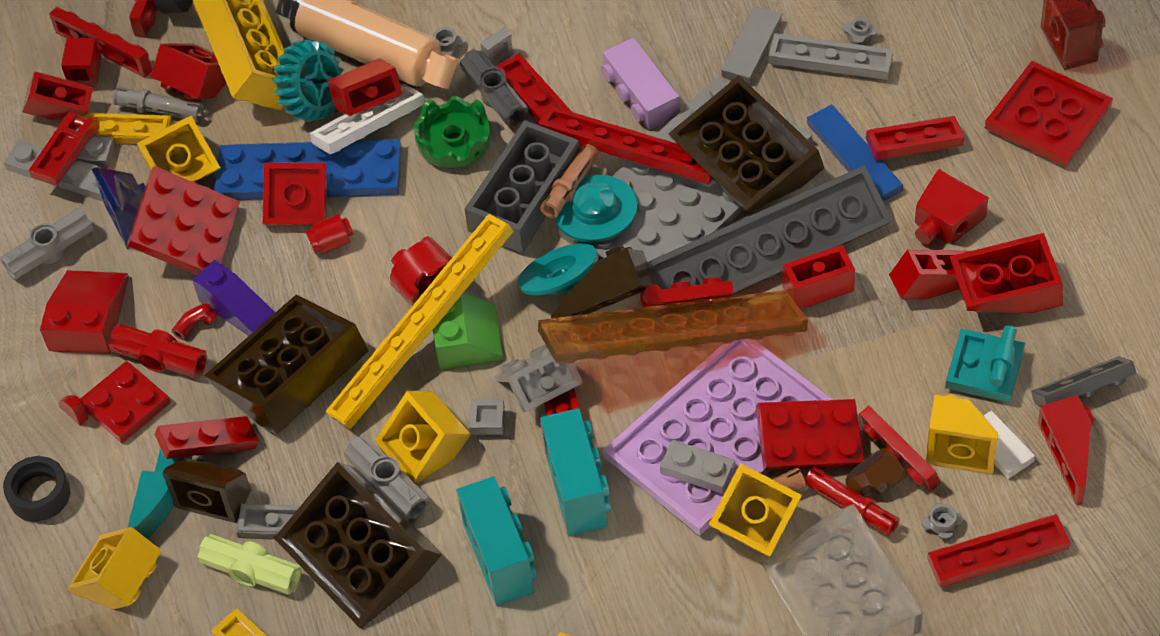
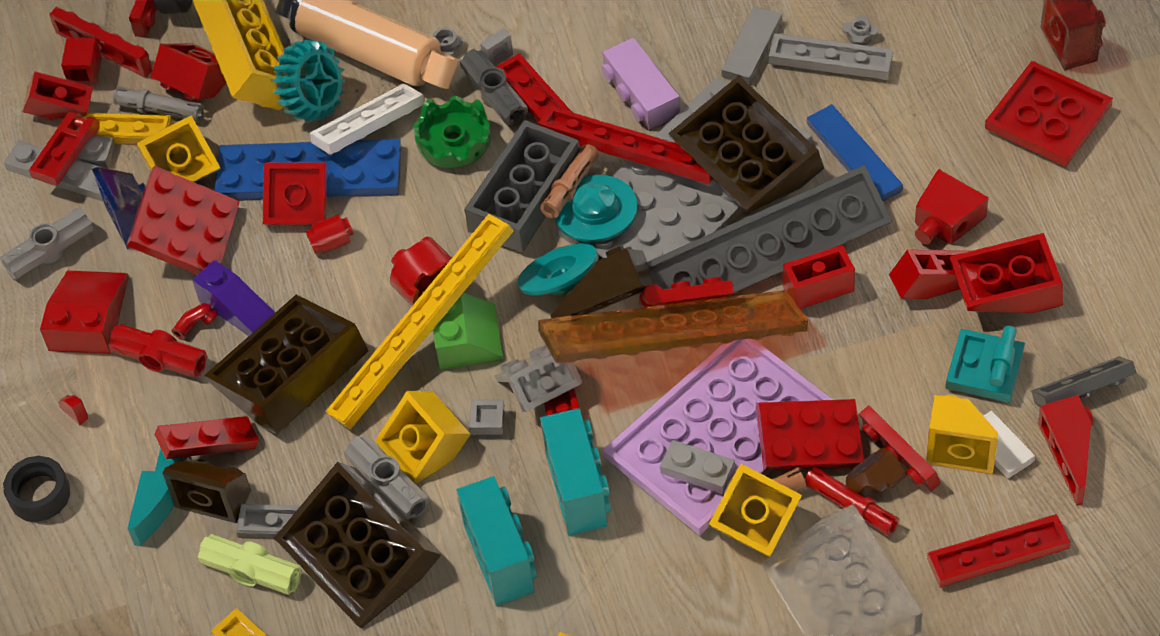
yellow slope [67,527,162,609] -> none
red plate [80,360,171,444] -> none
red brick [327,59,403,117] -> none
red plate [865,116,965,160] -> none
light grey plate [922,503,963,540] -> none

